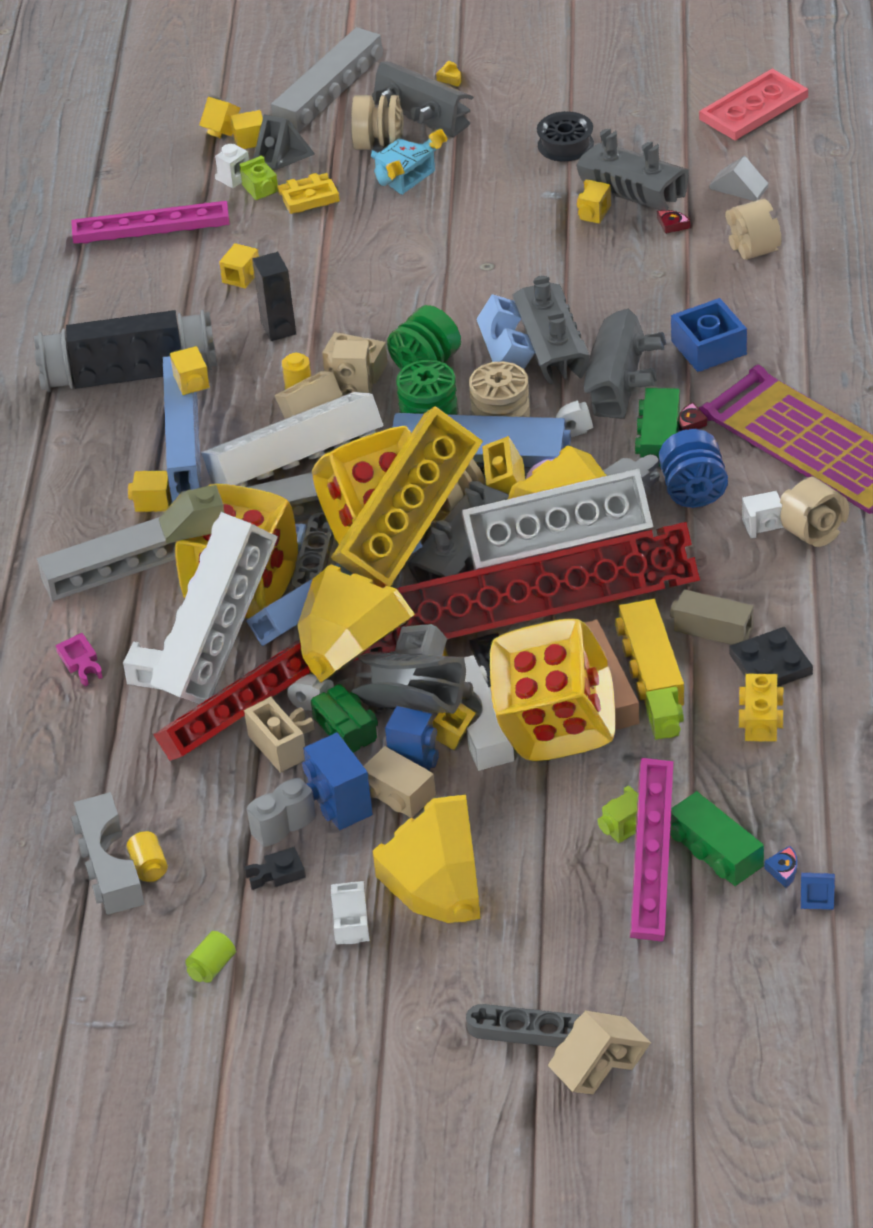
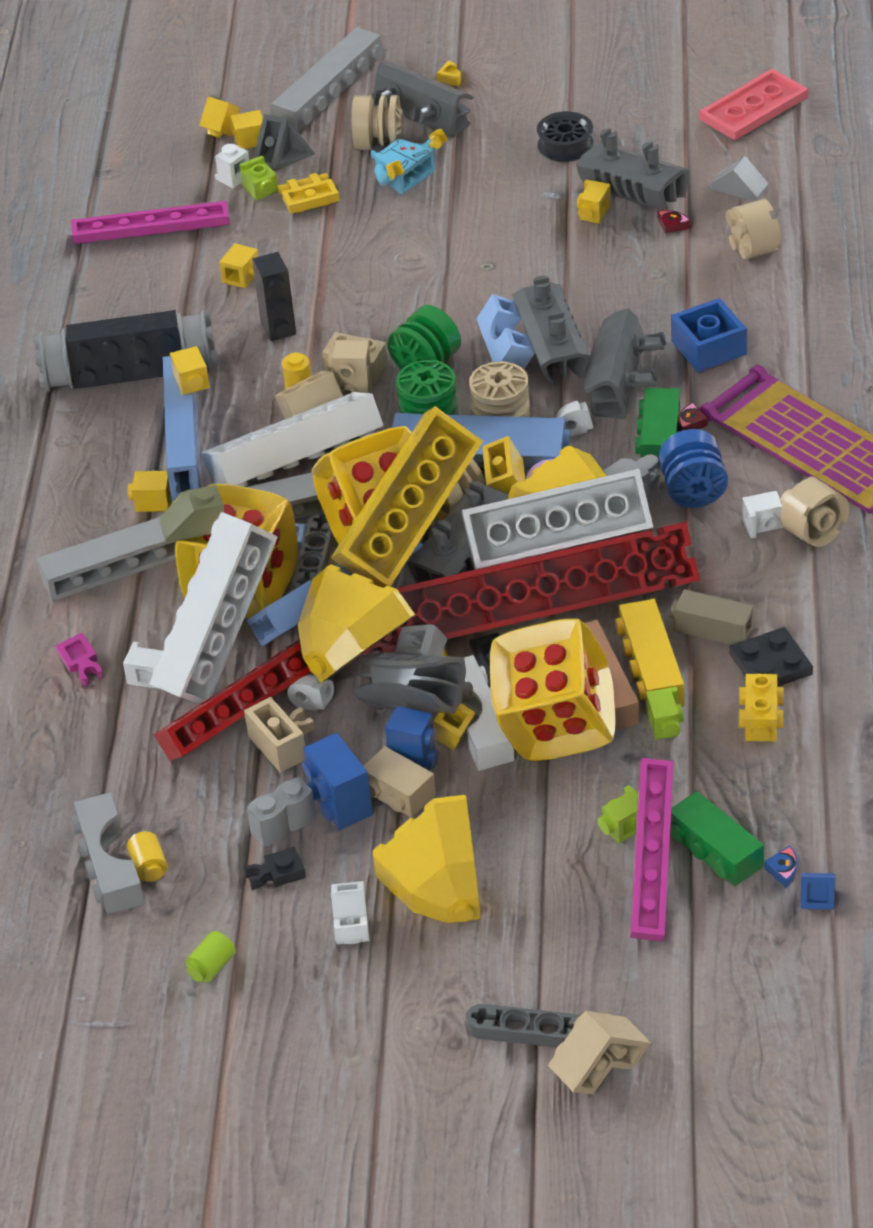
green brick [311,684,378,753] -> none

